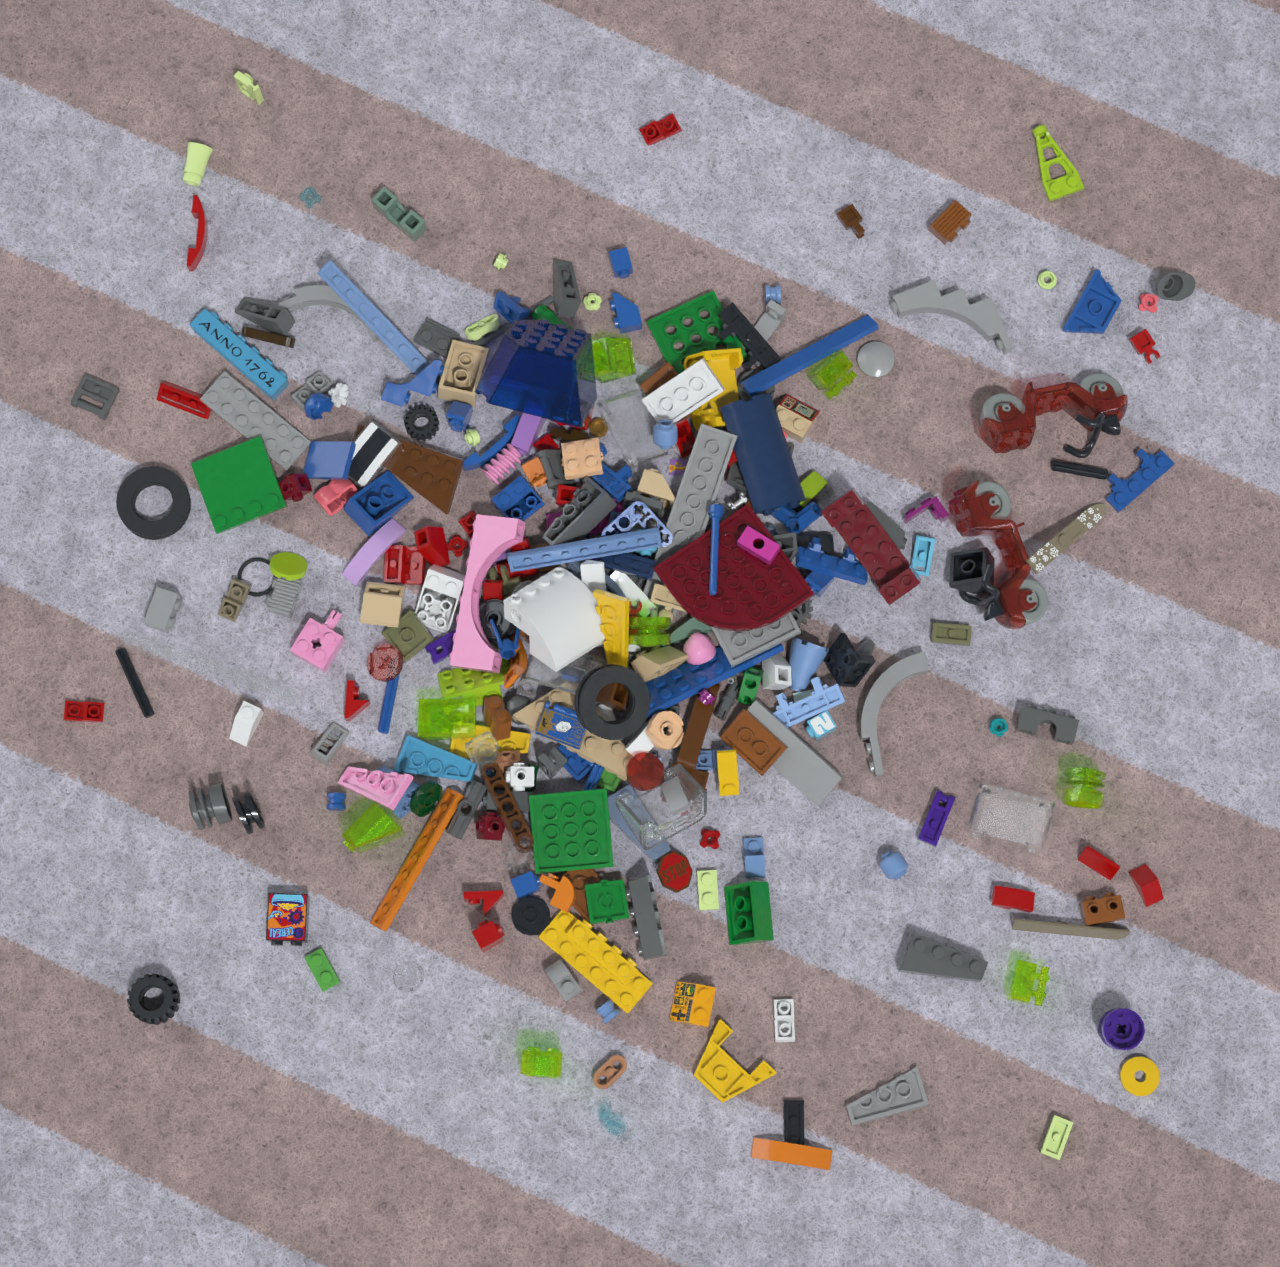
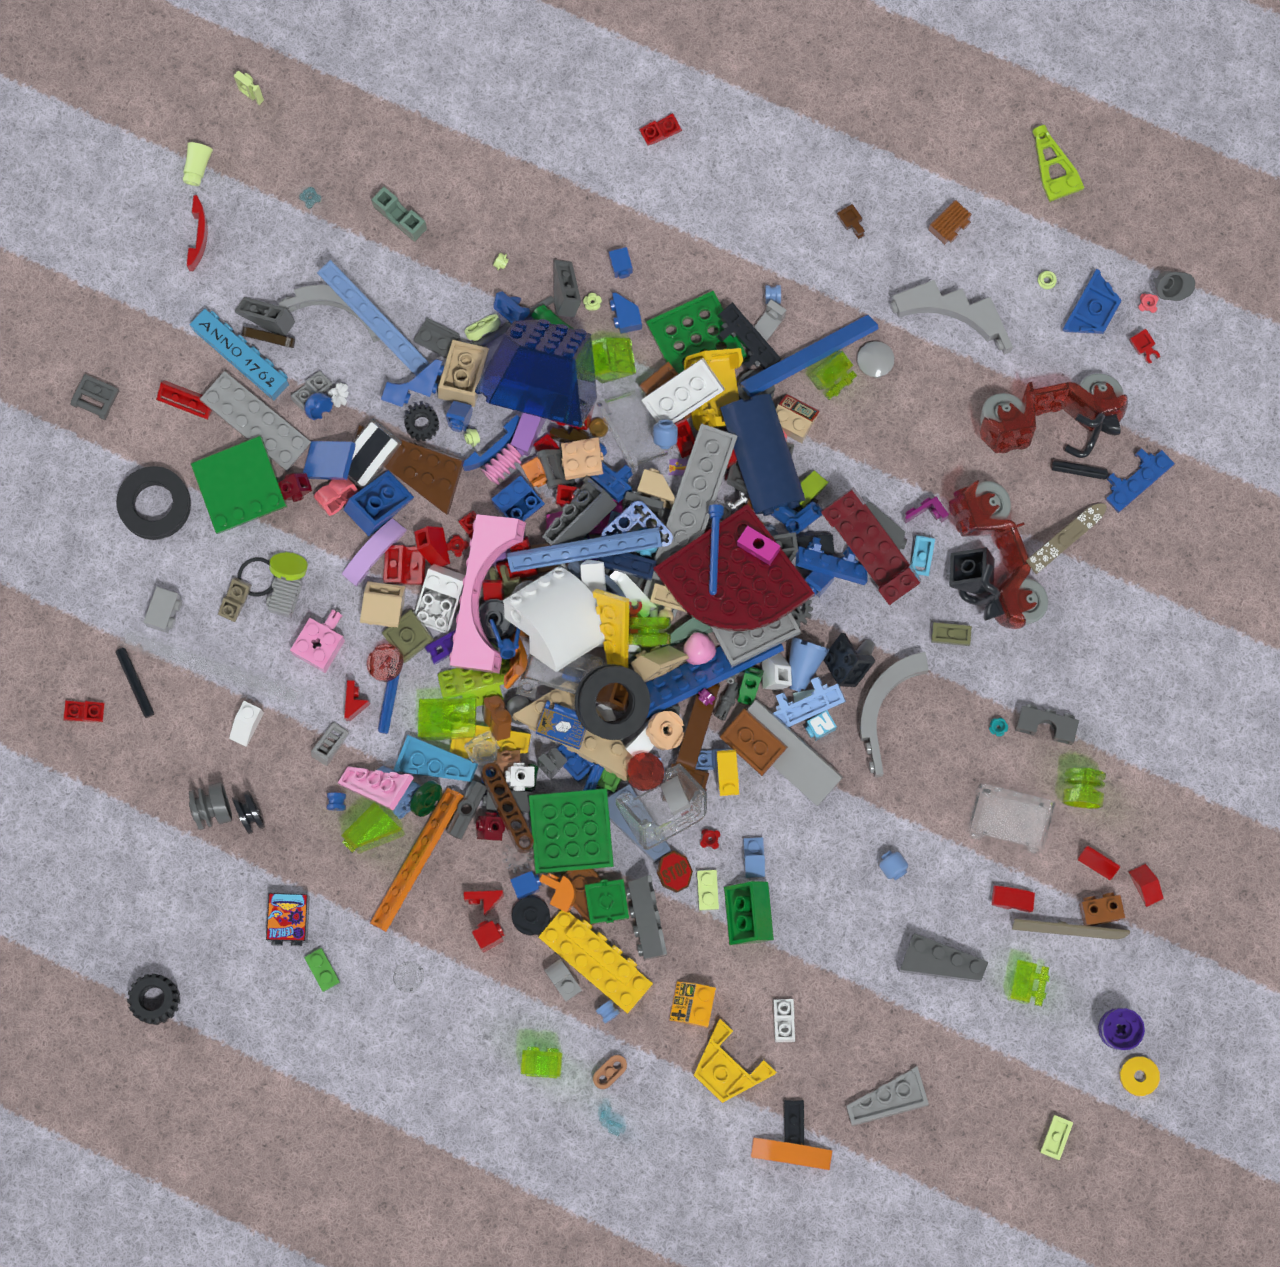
dark purple plate [917,790,956,847] -> none

